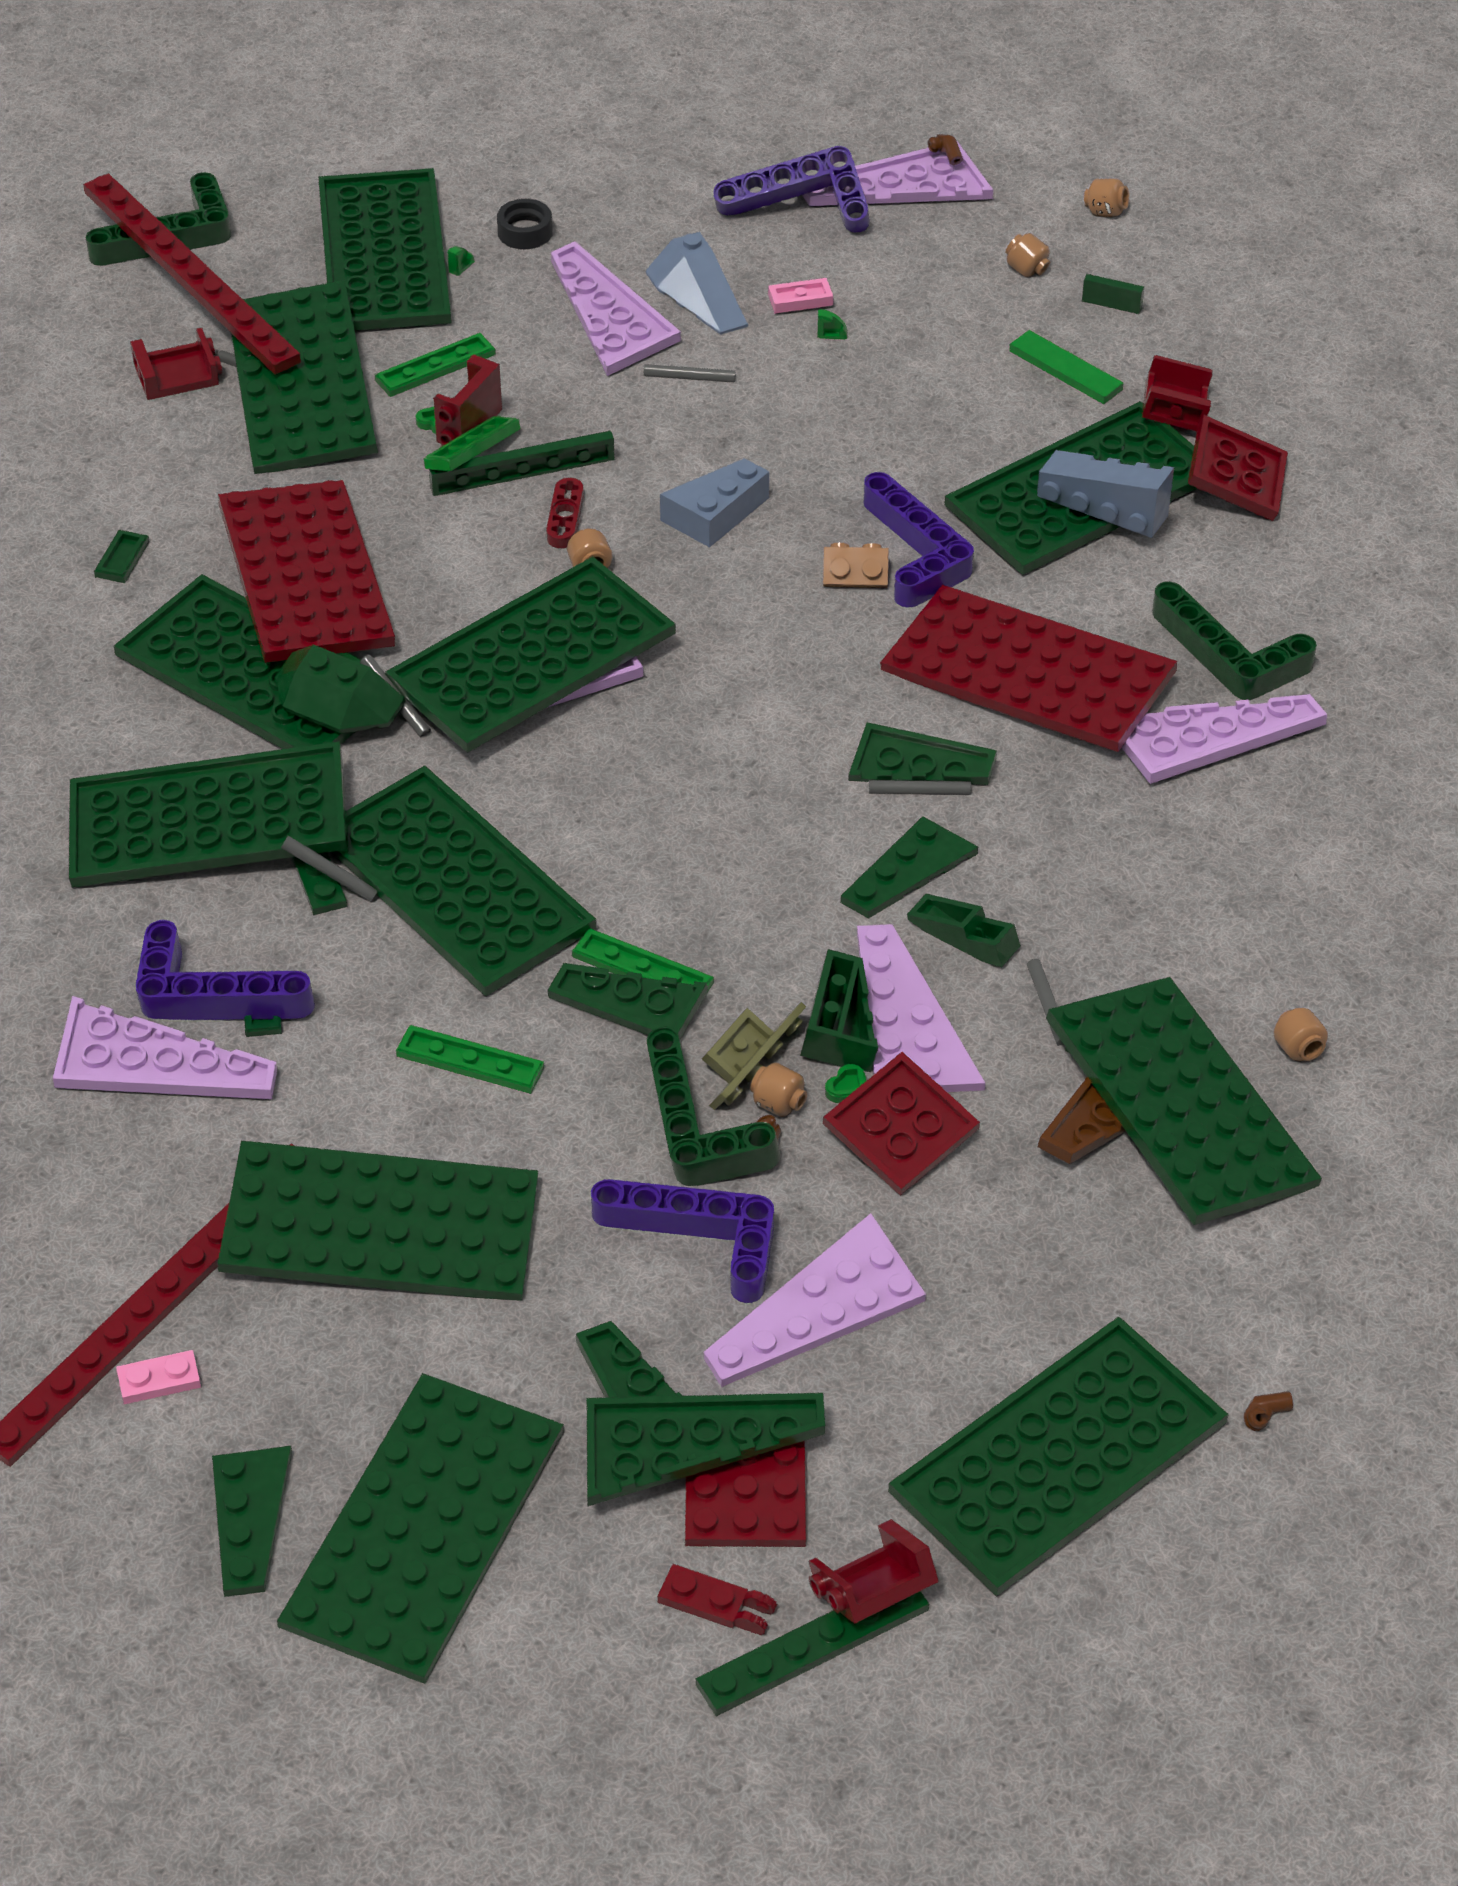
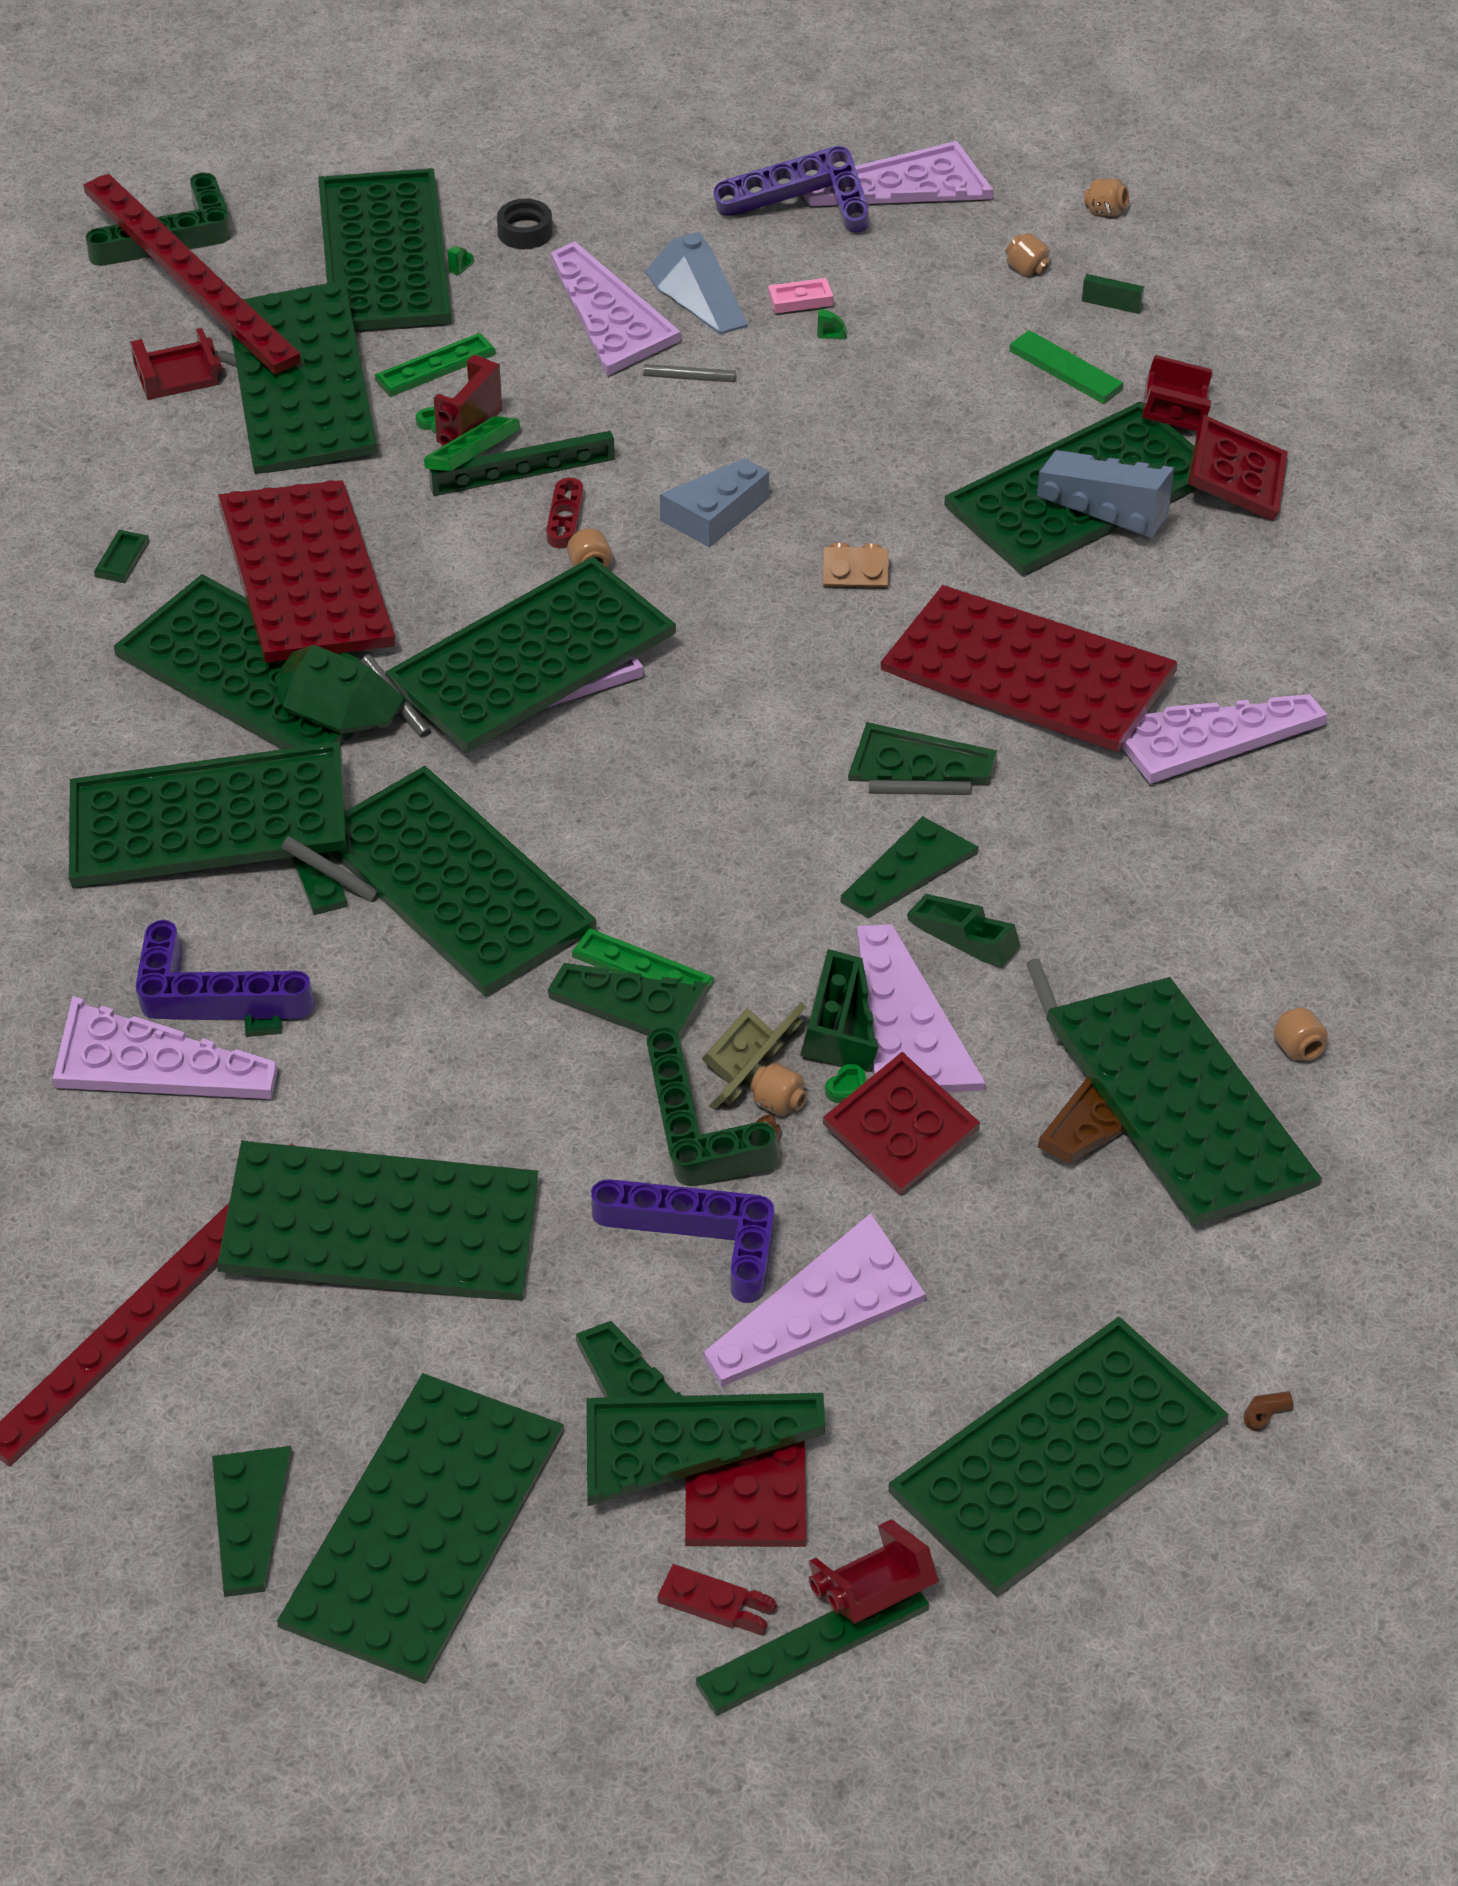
bright pink plate [116,1350,201,1404] -> none
green tile [396,1025,544,1094] -> none
dark purple beam [863,472,974,608] -> none
reddish brown arm [928,134,963,165] -> none
dark green beam [1152,581,1317,700] -> none

